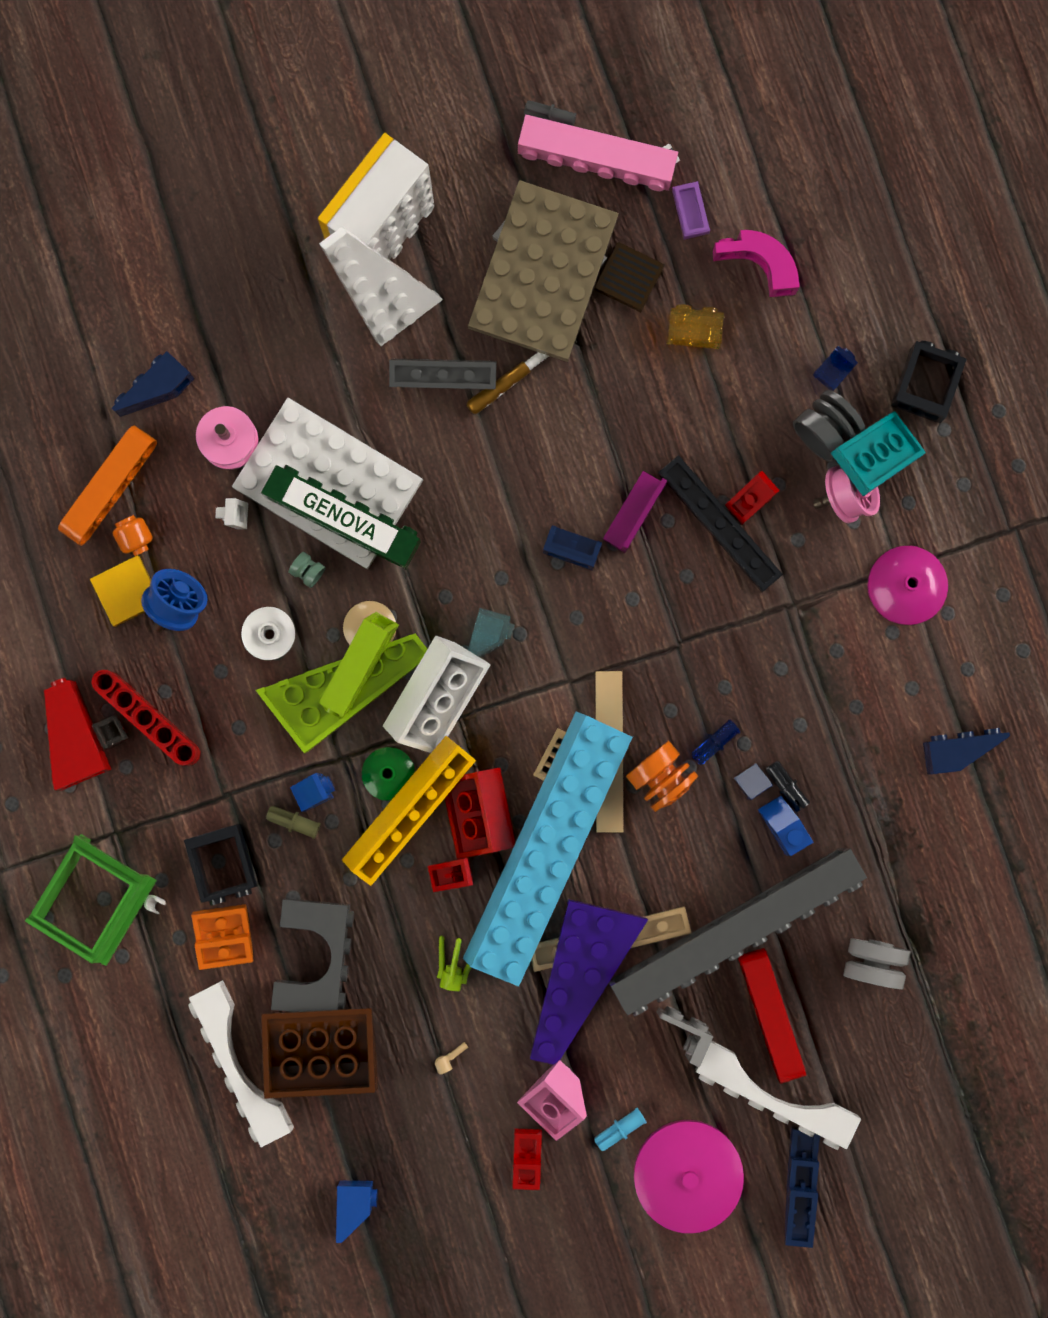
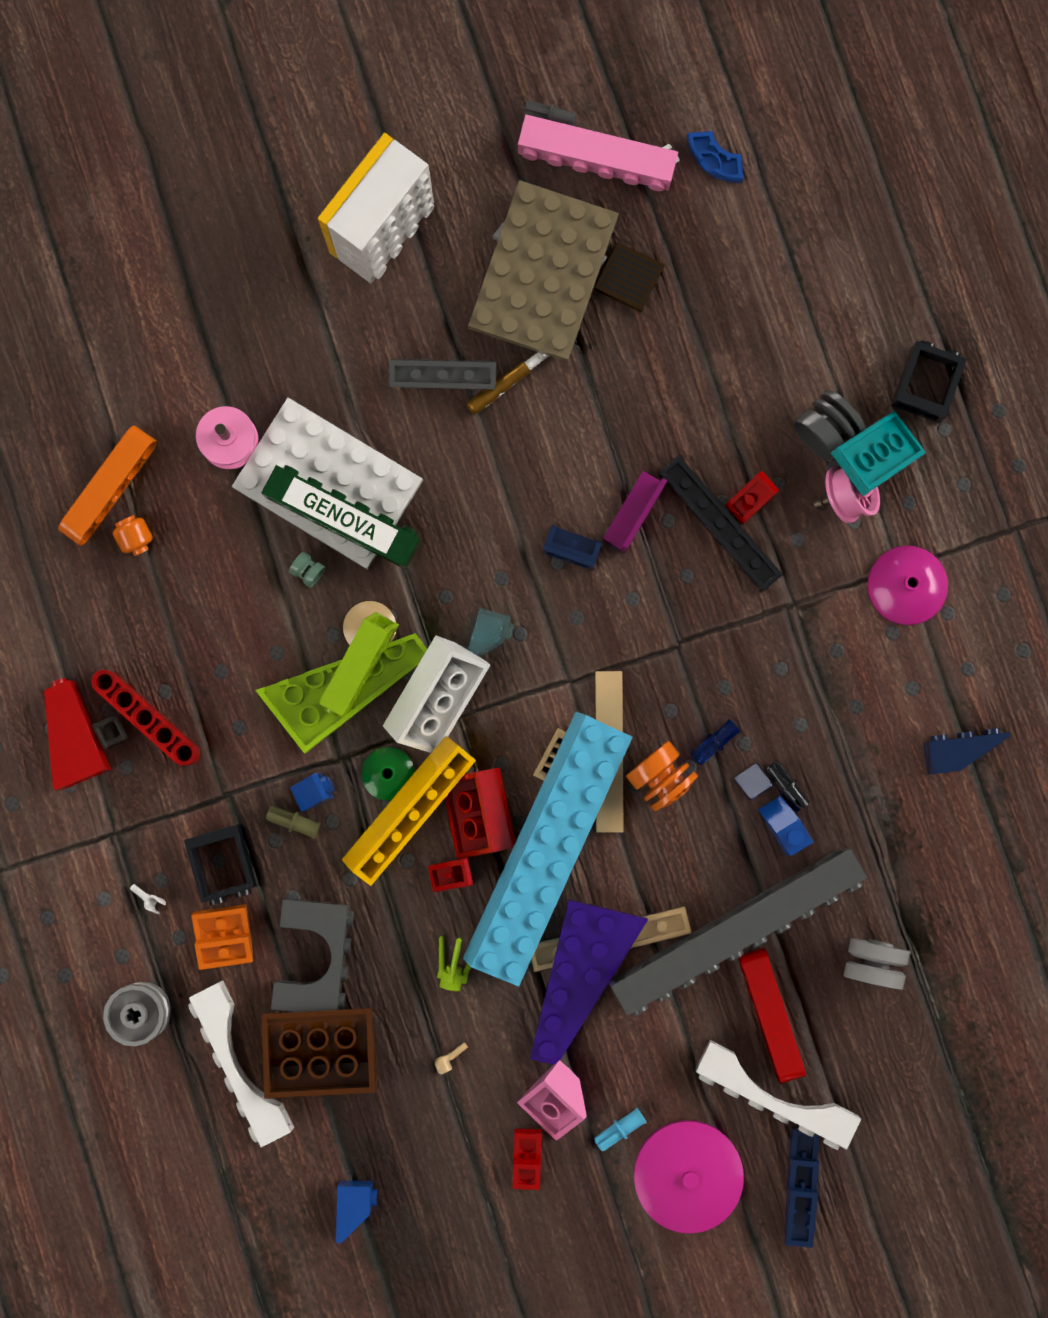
bright green piece [25,834,157,966] -> none
yellow tile [90,555,151,627] -> none
dark blue slope [111,351,195,417] -> none
blue wheel [141,569,208,632] -> none
white tile [215,498,248,529] -> none
white dish [241,607,295,660] -> none
white wing [319,227,443,346] -> none
light grey bracket [657,1006,713,1067] -> none
clear yellow brick [667,304,724,349] -> none
medium lavender tile [672,181,710,239] -> none
dark pink arch [713,230,800,297] -> none
clear blue bracket [813,346,858,391] -> none
none -> light grey wheel [103,981,171,1046]
none -> blue tile [686,131,744,183]

